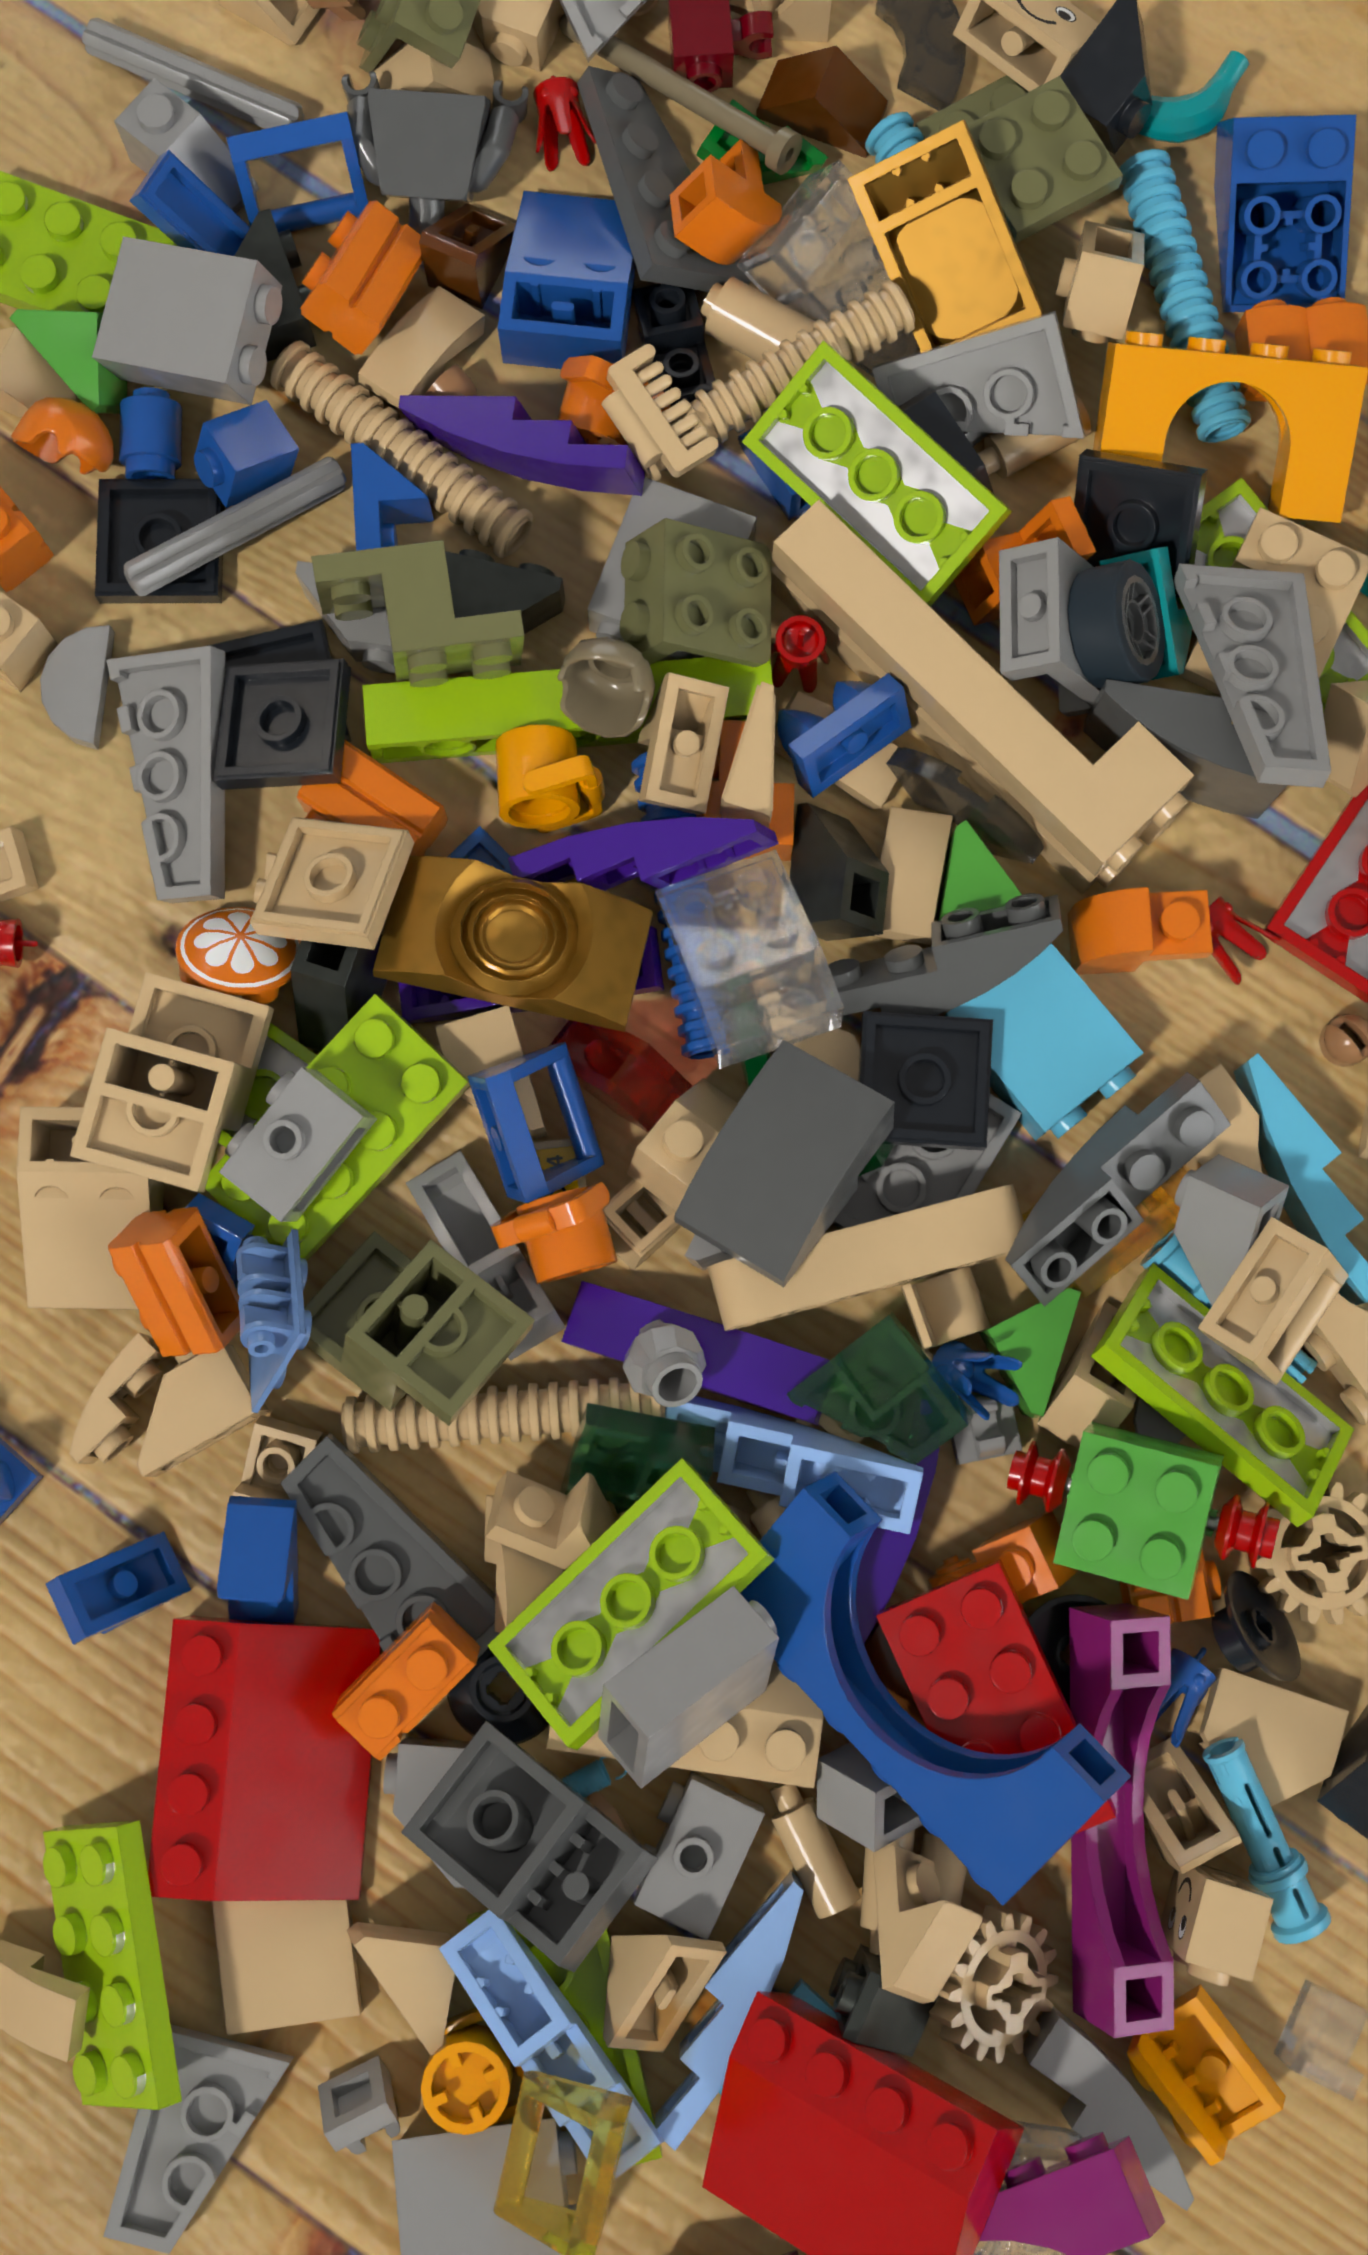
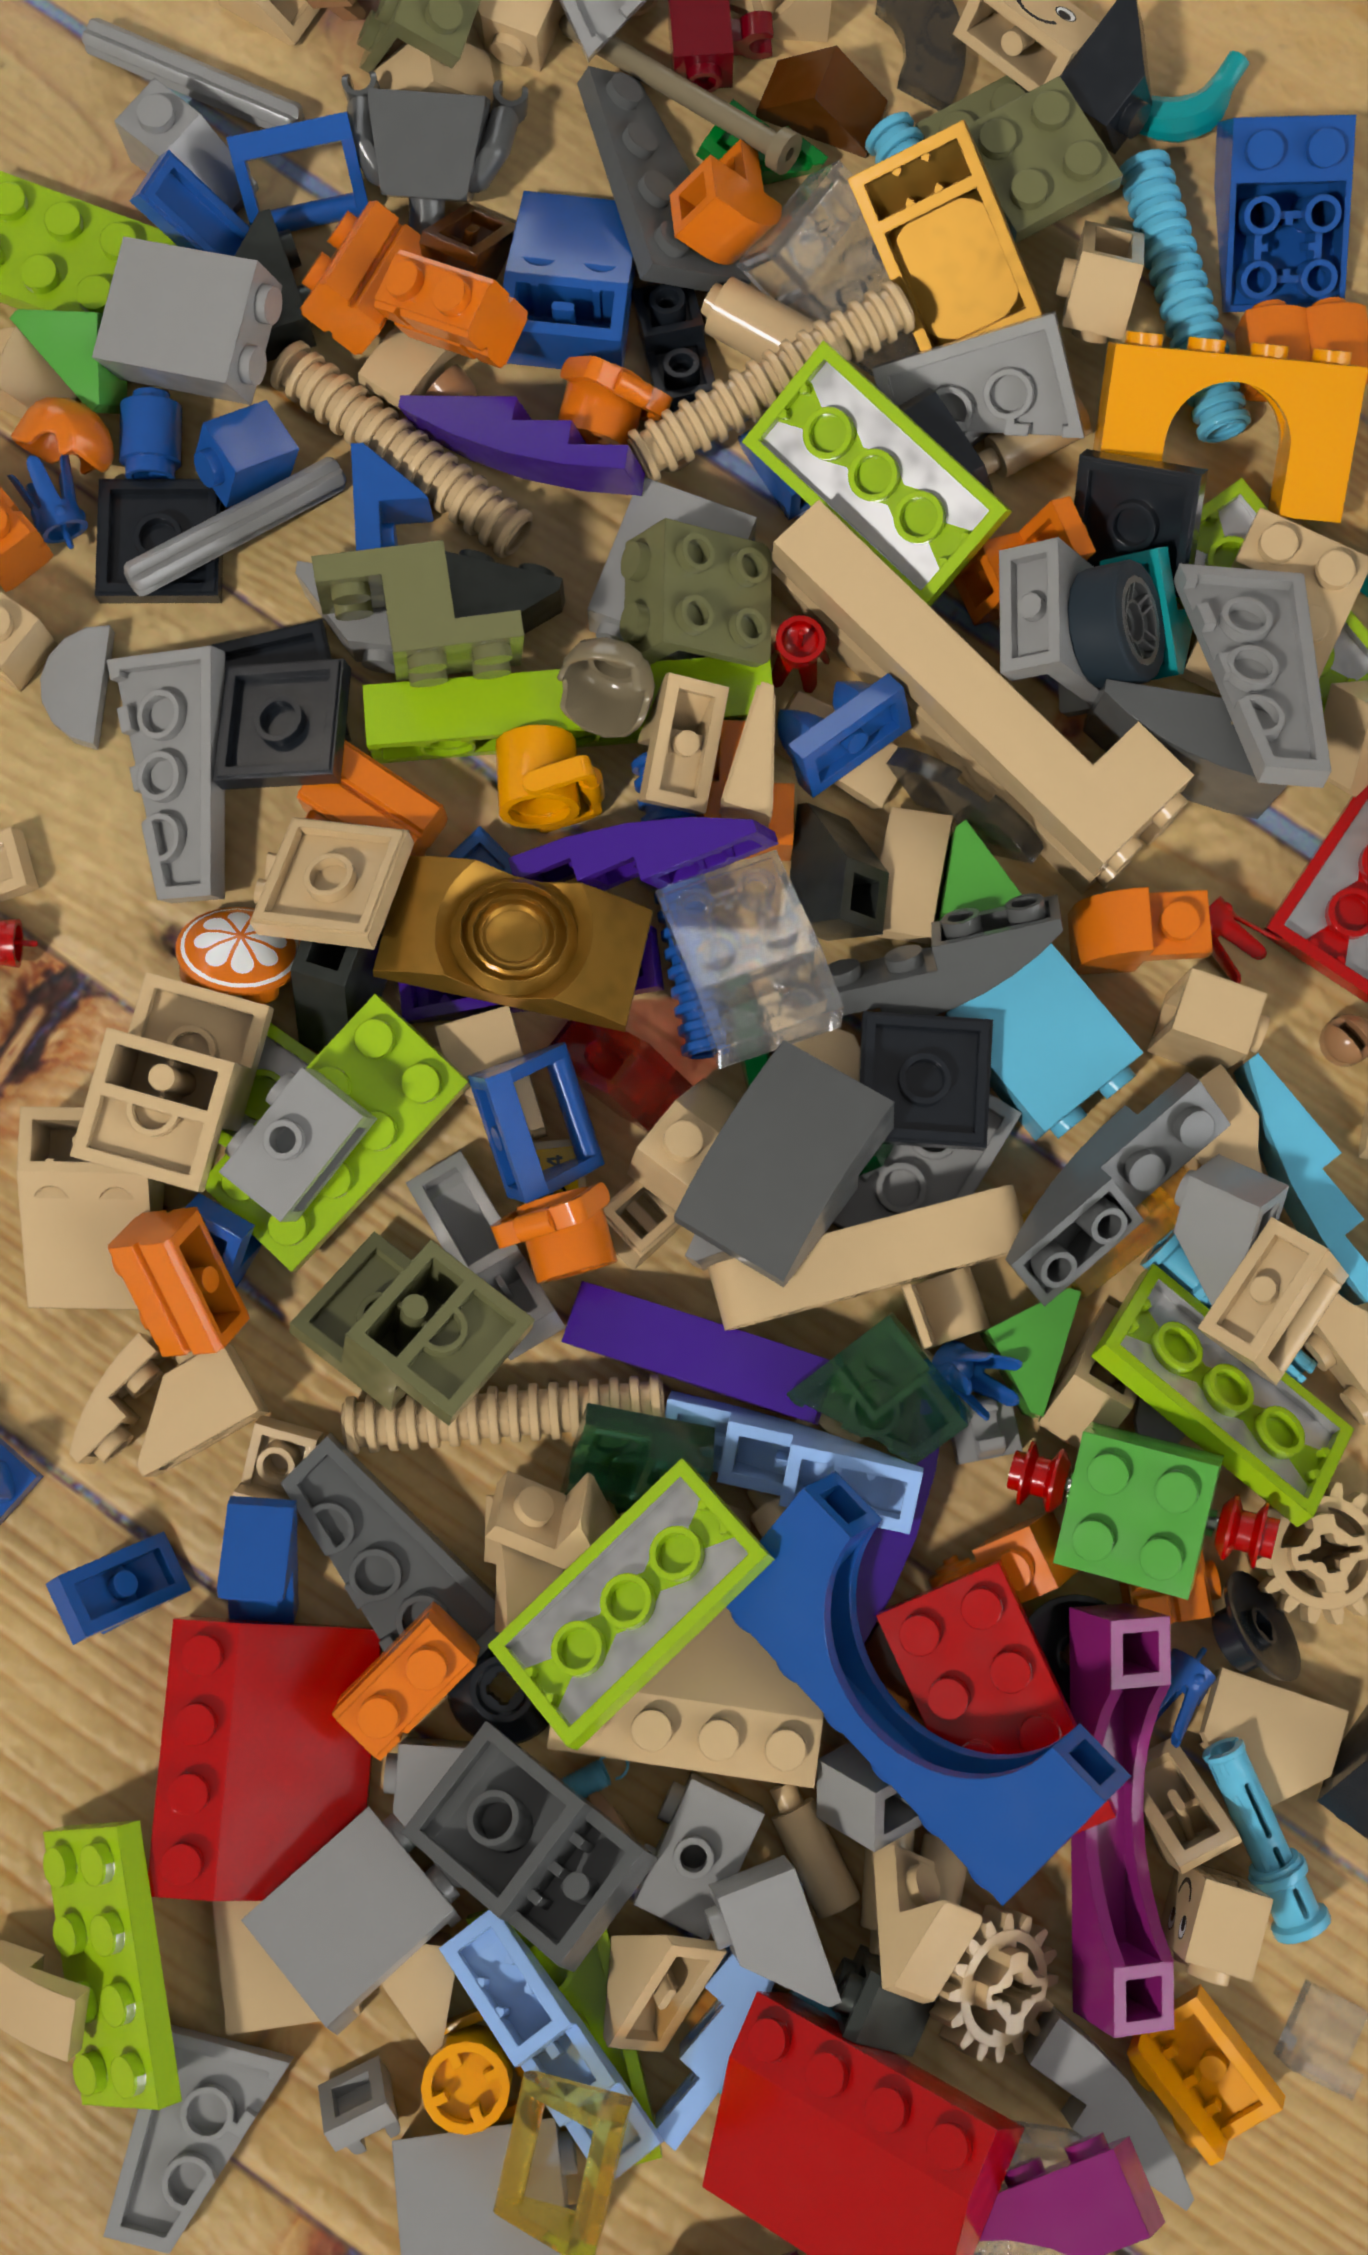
medium blue hinge [236,1229,312,1413] -> none
red piece [533,75,596,172] -> none
light grey brick [598,1586,779,1789] -> none
tan piece [601,344,718,477] -> none
light grey rock [622,1319,706,1407] -> none
none -> blue piece [7,455,88,549]
none -> light grey panel [241,1806,461,2035]
none -> orange brick [374,250,528,369]
none -> light grey slope [704,1855,842,2007]
none -> tan brick [1147,968,1270,1073]

